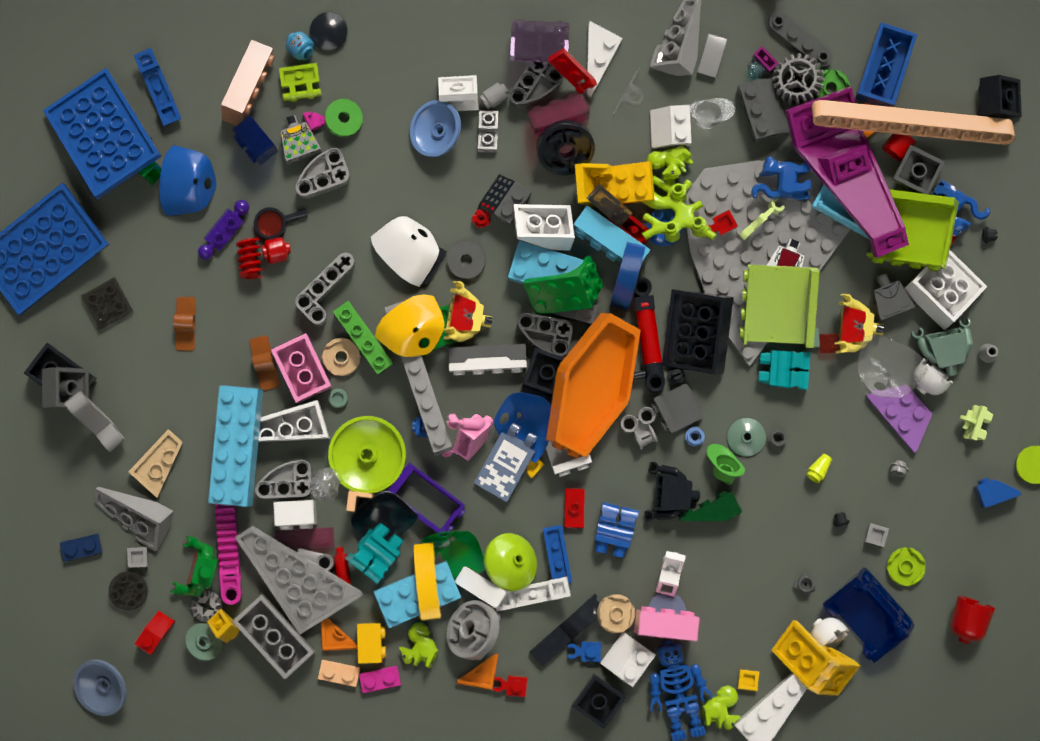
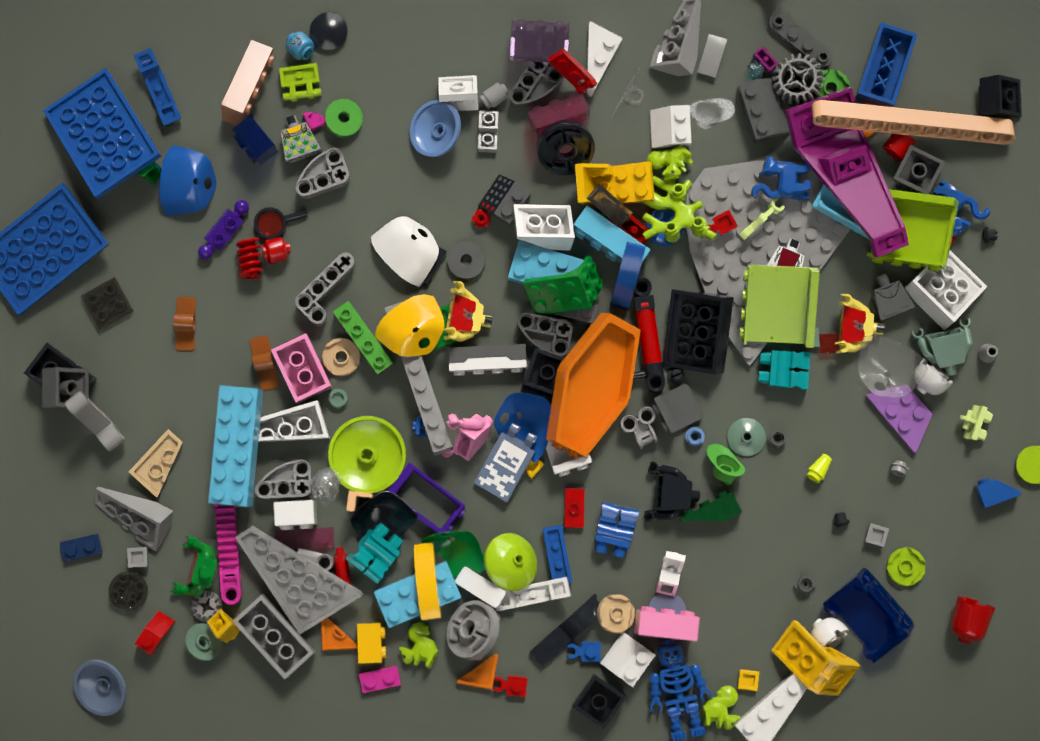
light nougat plate [318,659,360,687] -> none

